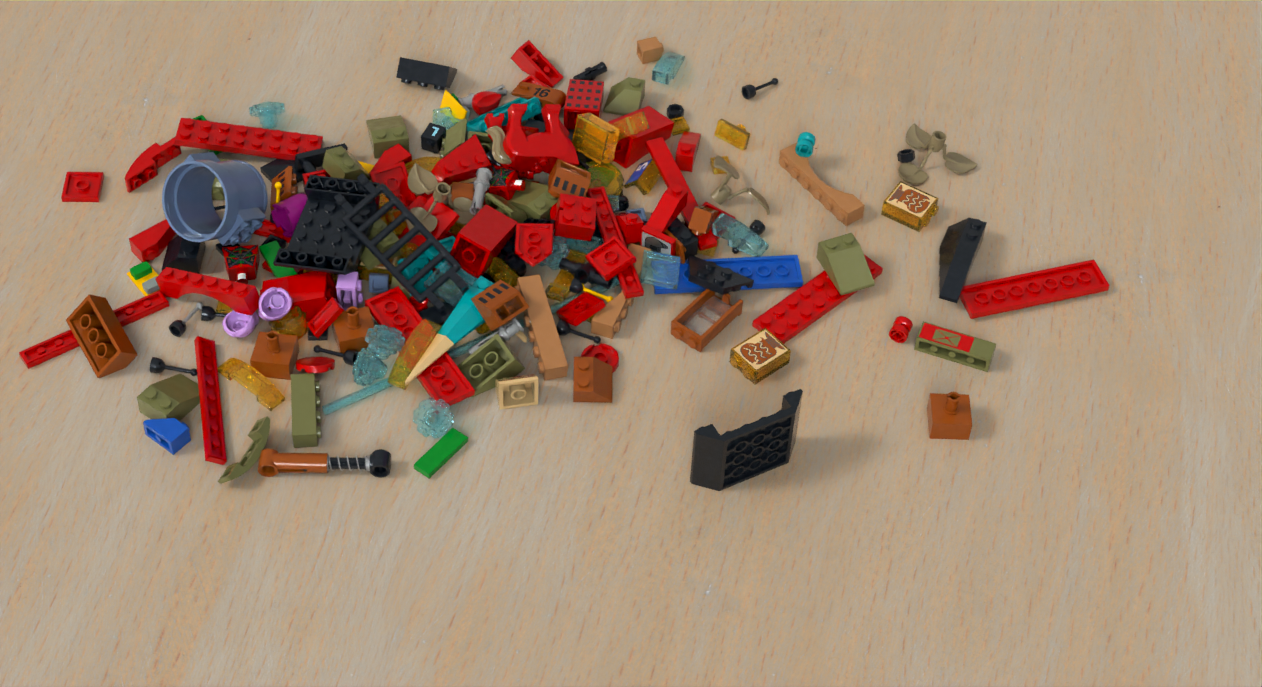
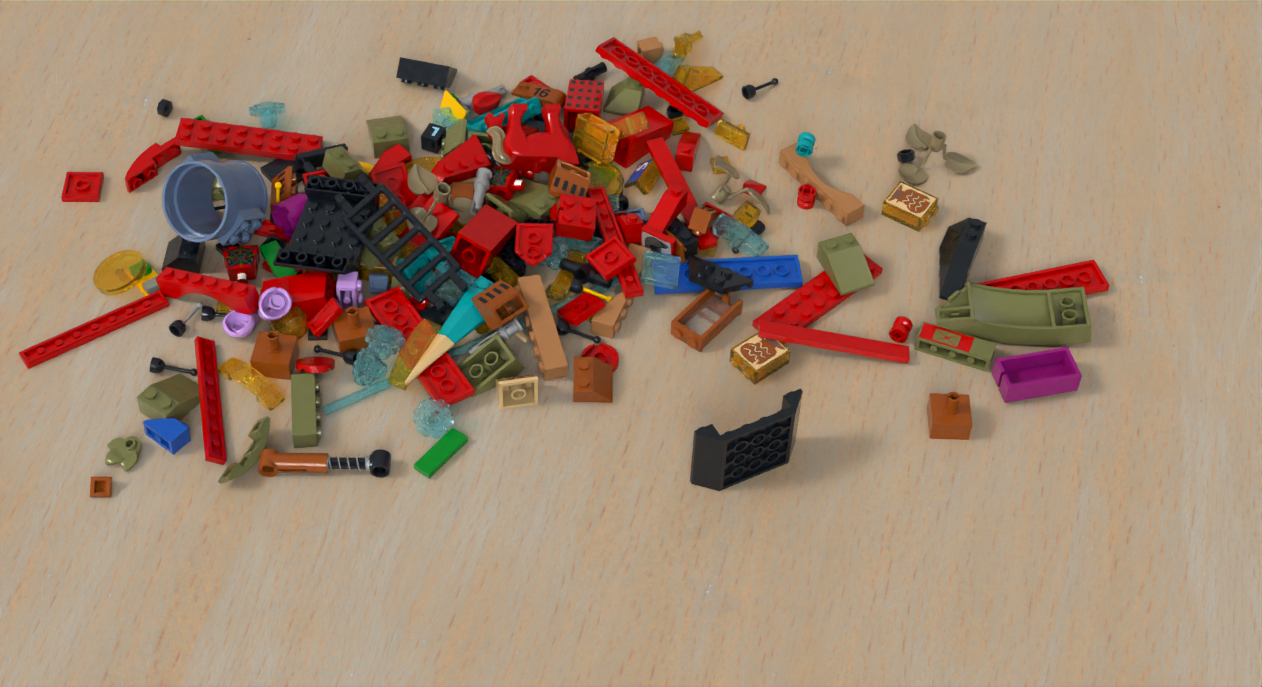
dark orange slope [66,295,138,378] -> none
red slope [129,219,177,262] -> none
red slope [511,40,564,88] -> none
none -> dark orange slope [90,477,112,497]
none -> clear yellow piece [93,250,147,295]
none -> olive plate [105,436,142,472]
none -> black tile [157,99,173,117]
none -> red plate [595,37,724,128]
none -> clear yellow connector [672,30,703,58]
none -> clear yellow slope [673,65,723,92]
none -> clear yellow brick [730,200,761,233]
none -> red slope [743,179,766,195]
none -> red tile [758,320,910,364]
none -> red wheel [797,184,816,210]
none -> olive slope [935,280,1091,345]
none -> magenta piece [992,347,1082,403]

